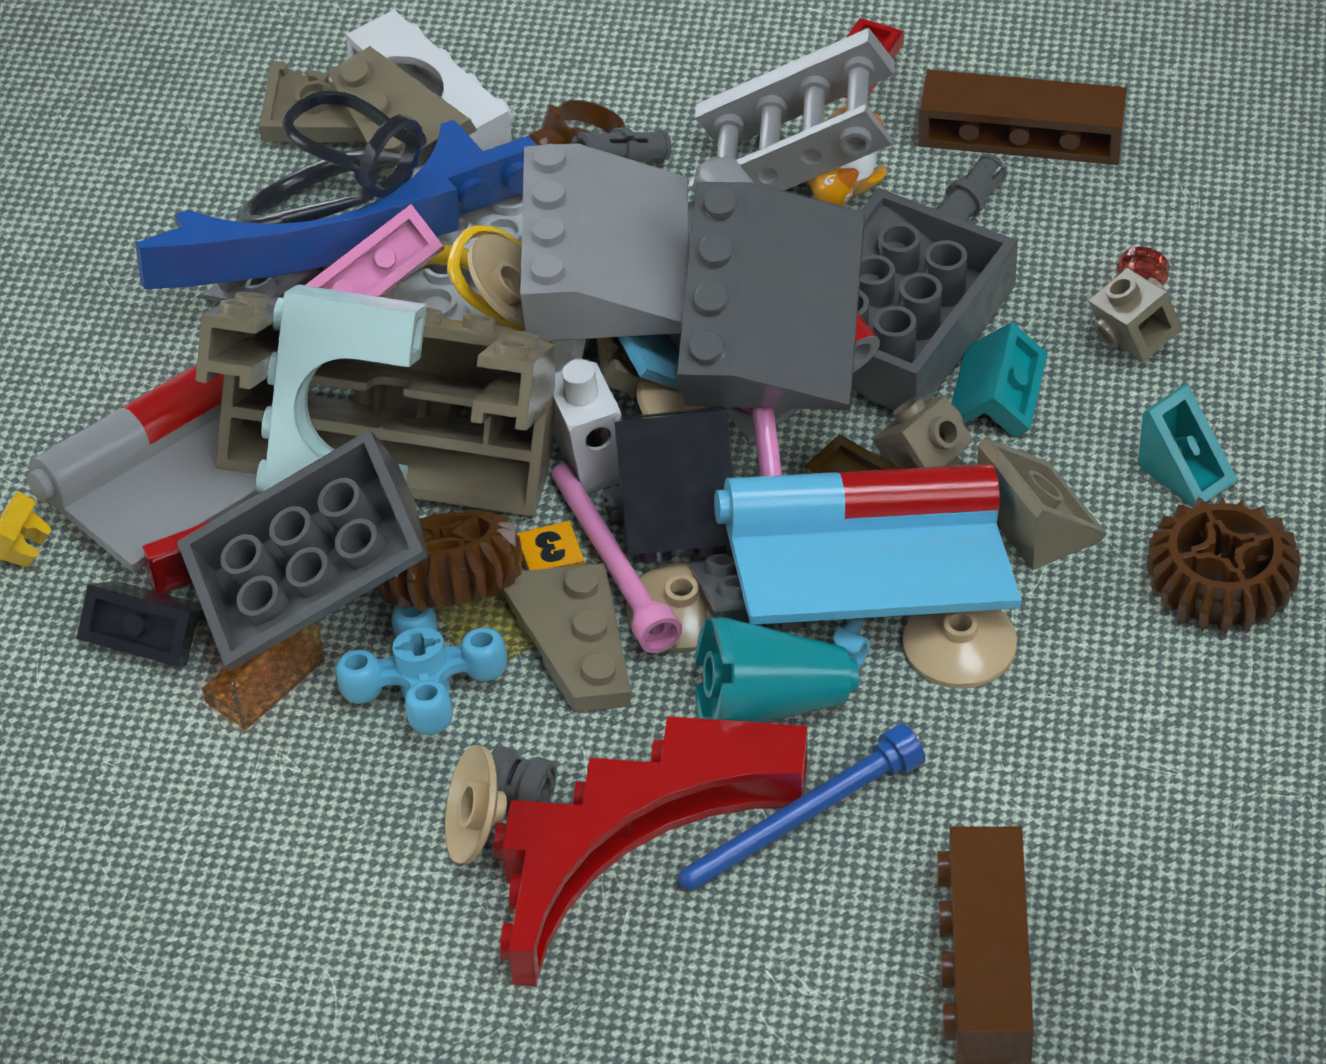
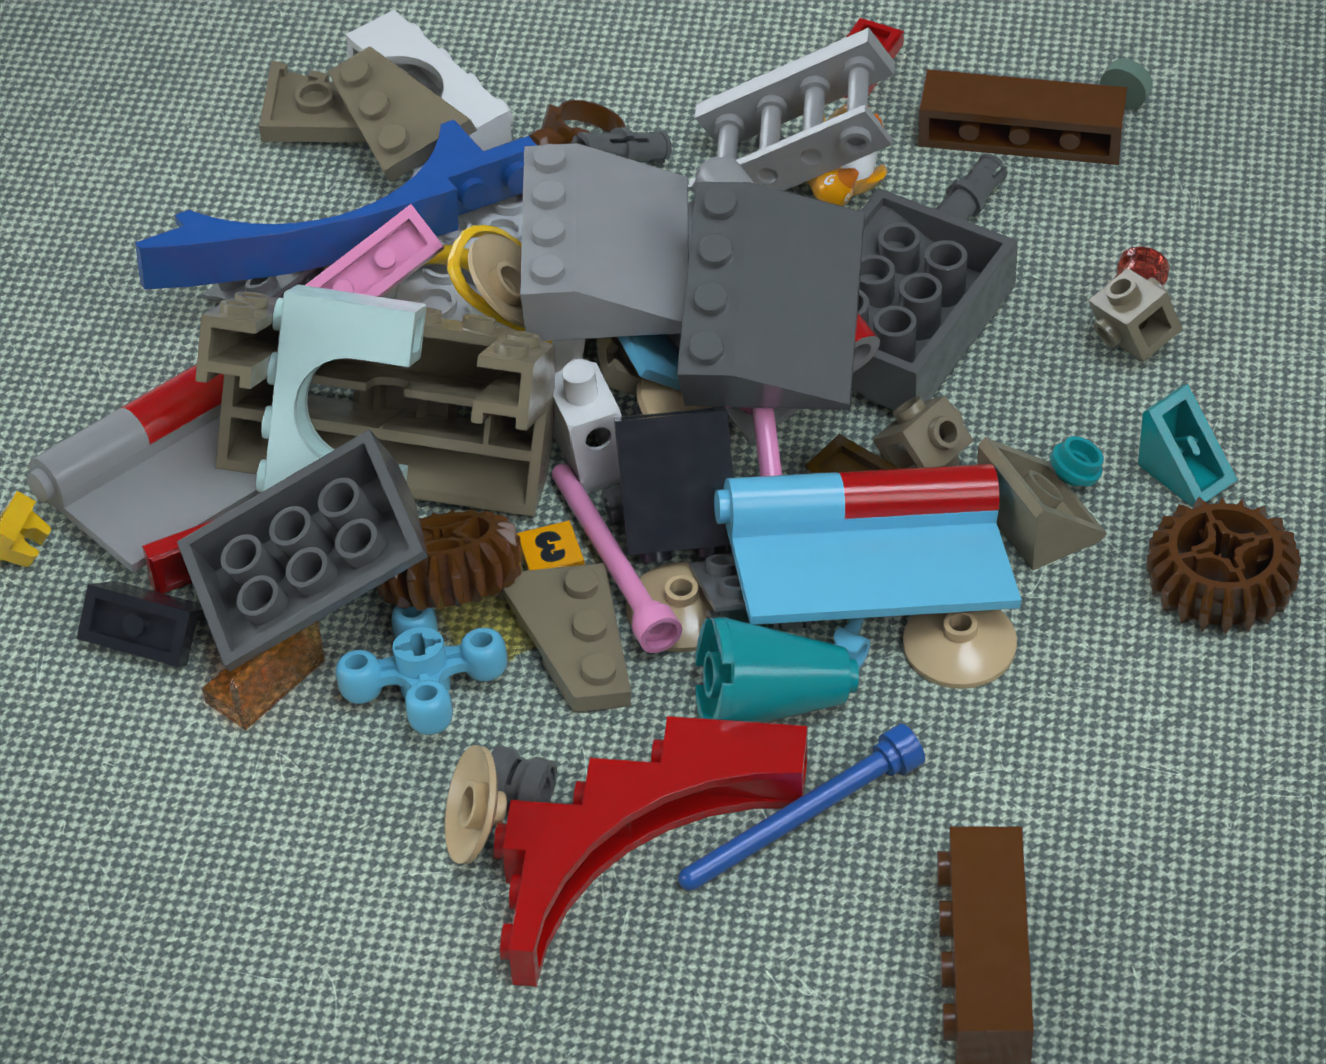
black animal [236,91,427,224] -> none
teal panel [951,322,1048,438] -> none
none -> teal plate [1050,436,1104,487]
none -> sand green tile [1100,59,1153,109]

